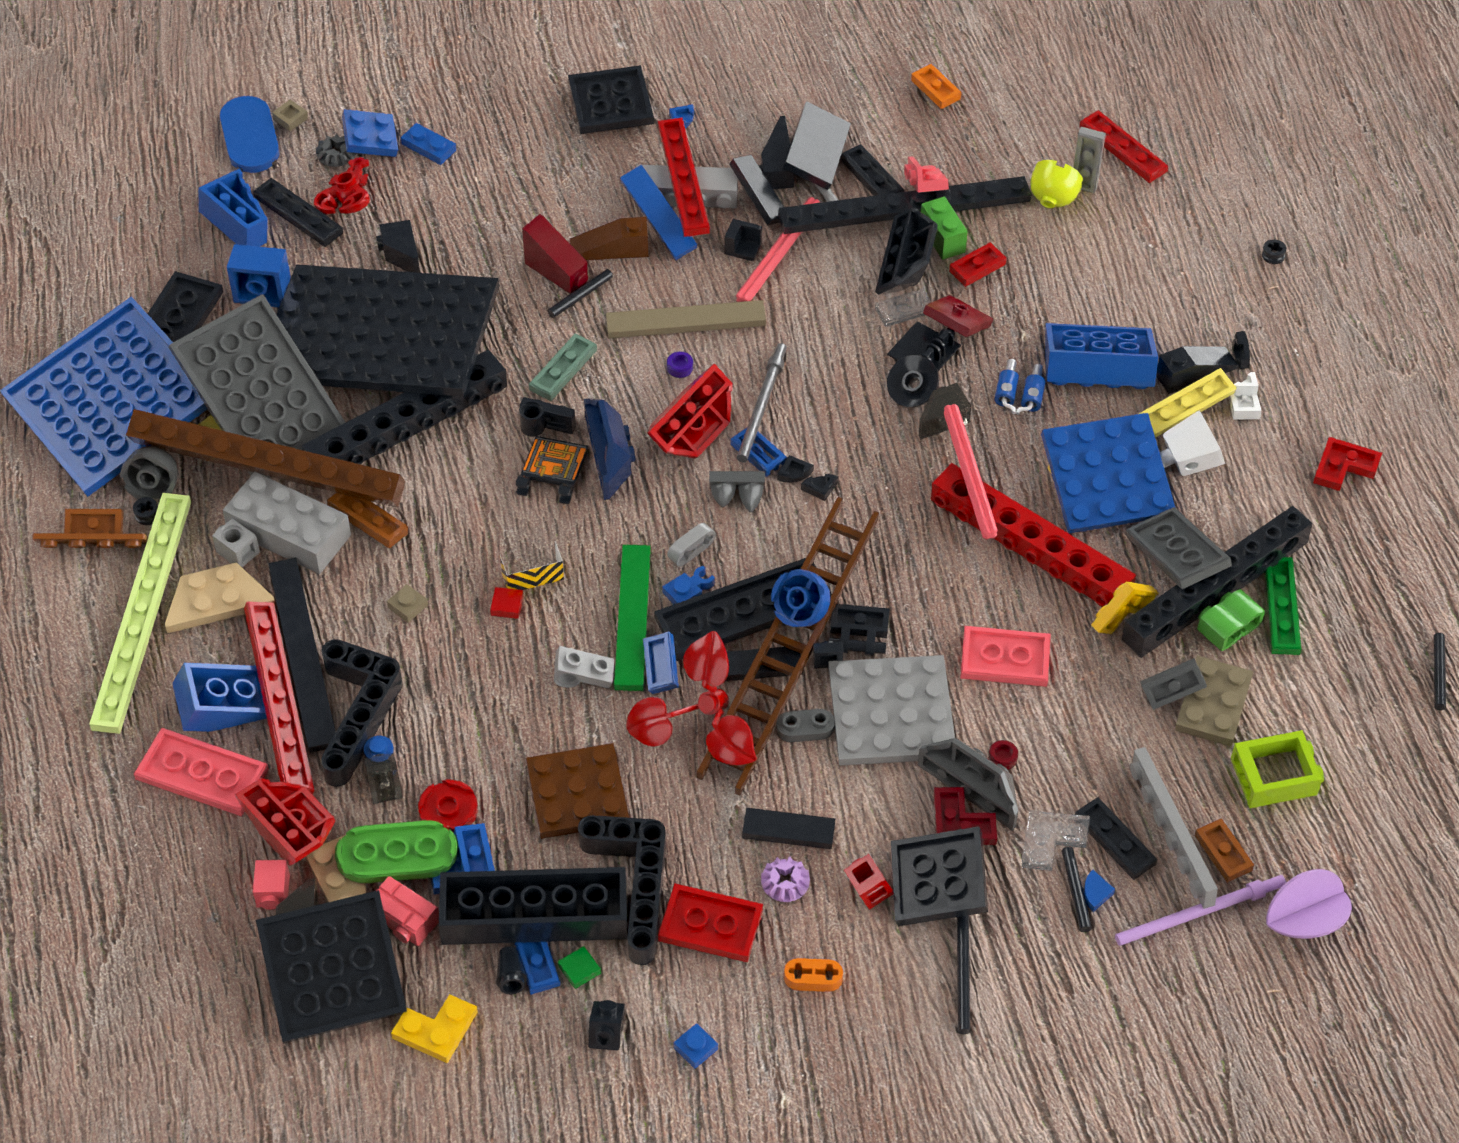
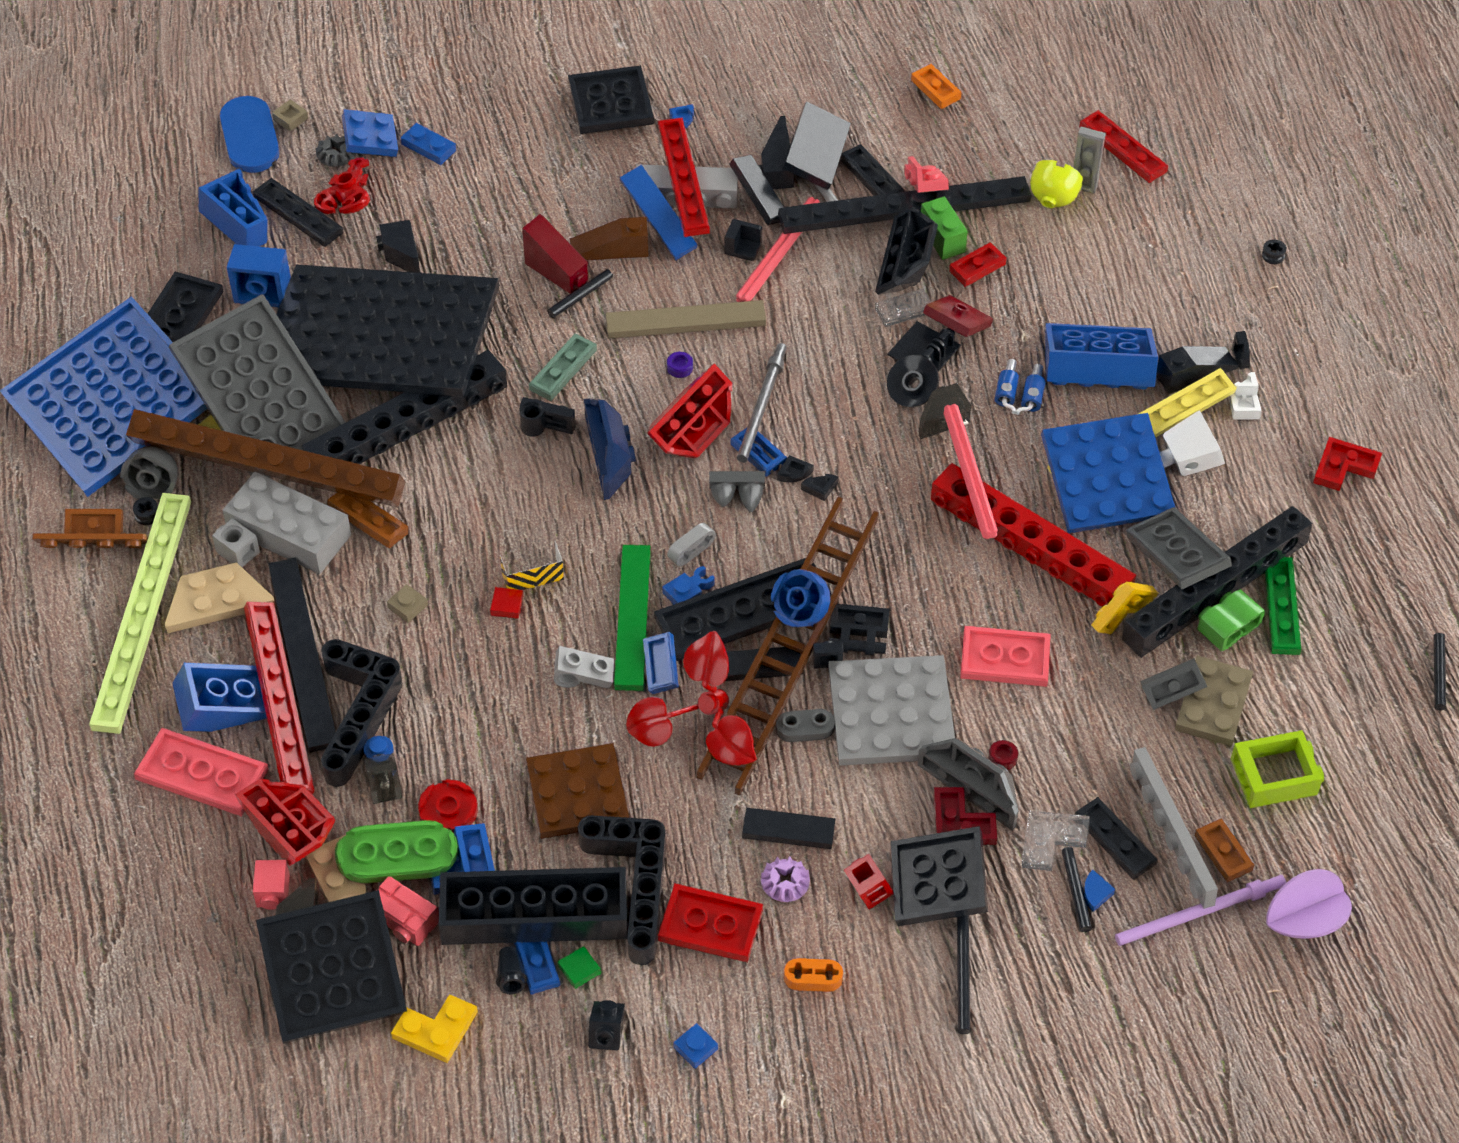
flag [516,436,588,504] -> none

